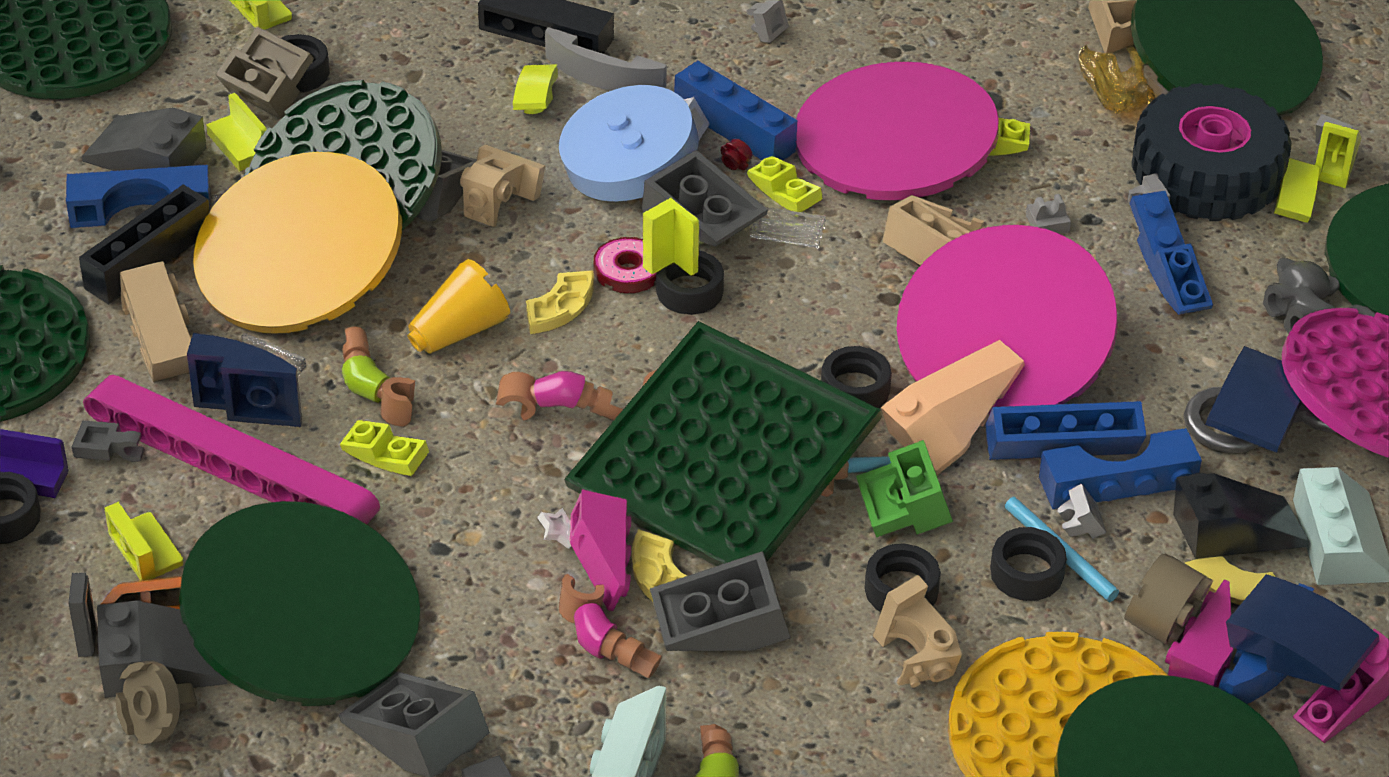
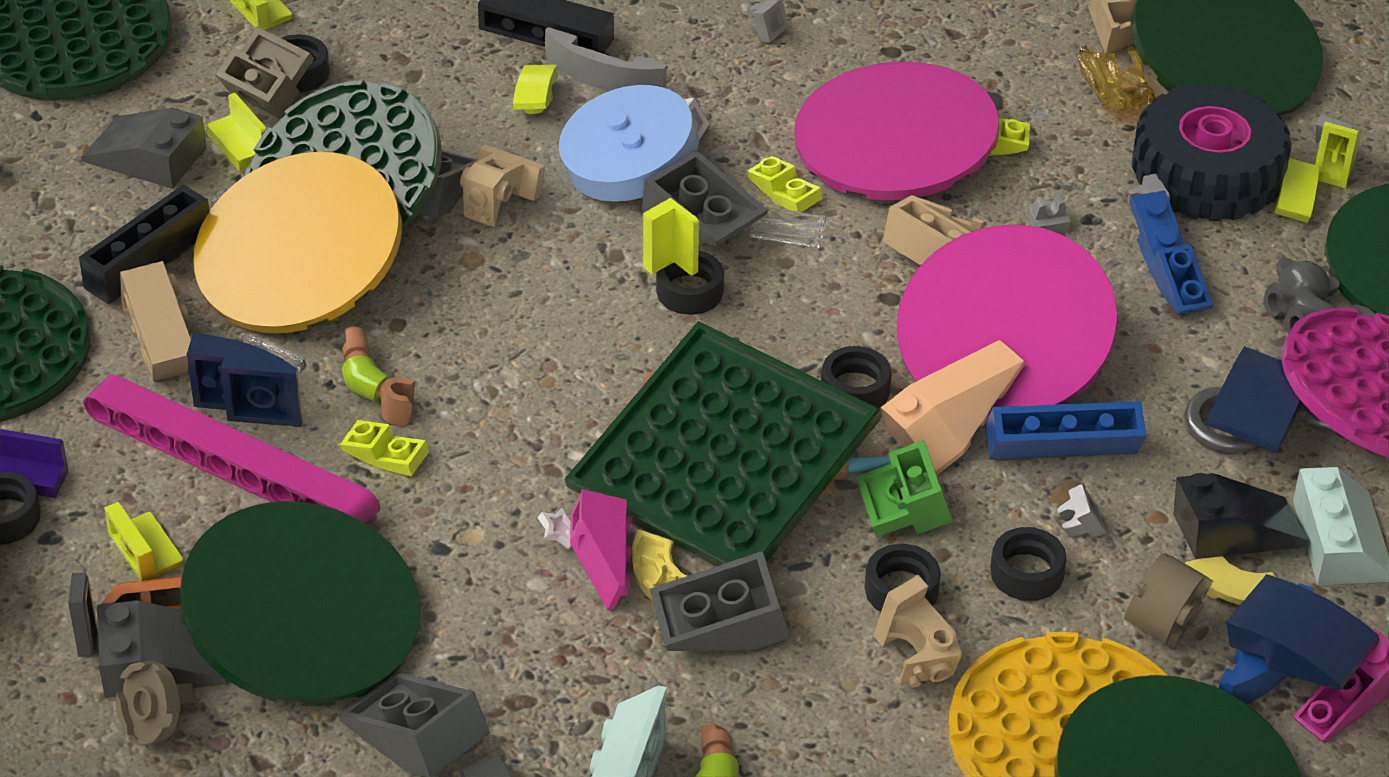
blue arch [66,165,211,228] -> none
dark grey plate [71,420,145,462] -> none
yellow cone [407,259,510,354] -> none
piece [496,371,623,421] -> none
light yellow tile [526,270,594,334] -> none
nougat piece [559,574,662,678] -> none
tile [593,237,656,293] -> none
blue brick [674,60,798,161] -> none
dark red plate [720,139,753,170] -> none
medium azure bar [1005,497,1119,602] -> none
blue arch [1039,428,1202,510] -> none
dark pink slope [1165,579,1233,688] -> none

